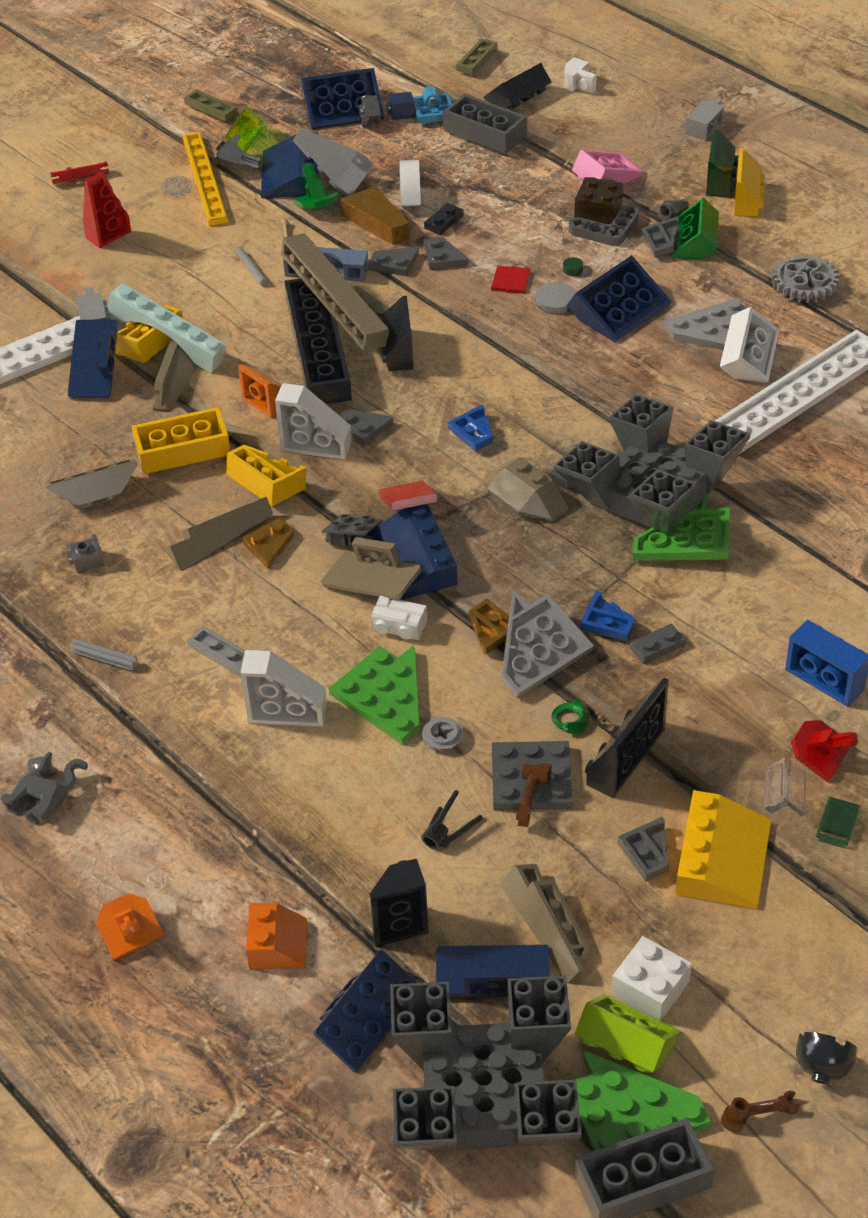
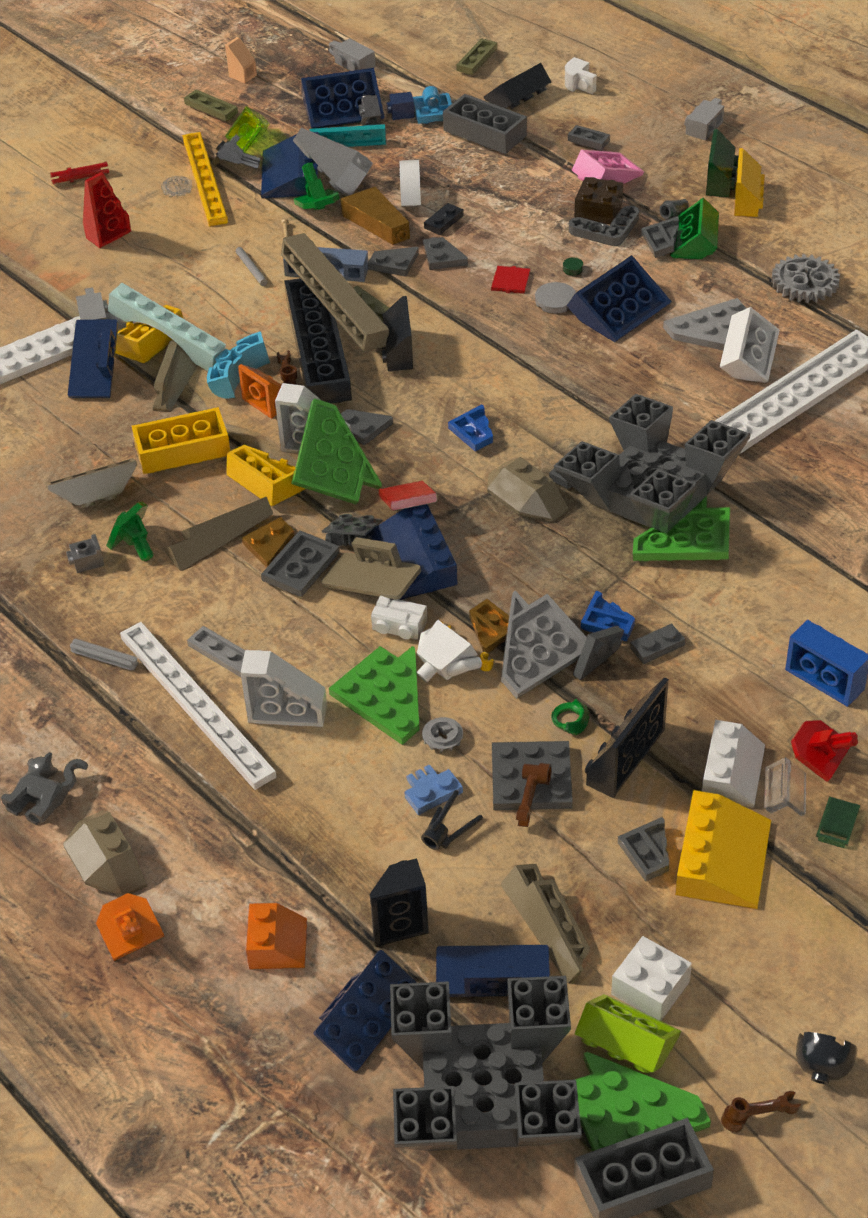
none -> dark tan wedge [63,810,147,897]
none -> green piece [106,501,153,561]
none -> white plate [120,622,276,790]
none -> medium azure brick [207,331,270,399]
none -> light nougat slope [225,37,257,83]
none -> dark grey plate [261,530,340,597]
none -> reddish brown brick [277,350,298,385]
none -> bright green wing [291,398,382,505]
none -> teal plate [309,124,386,147]
none -> light grey hinge [329,38,376,71]
none -> medium blue hinge [404,765,463,815]
none -> white torso [417,620,494,682]
none -> dark grey plate [568,125,610,151]
none -> dark grey wing [573,626,624,680]
none -> white slope [702,720,765,808]

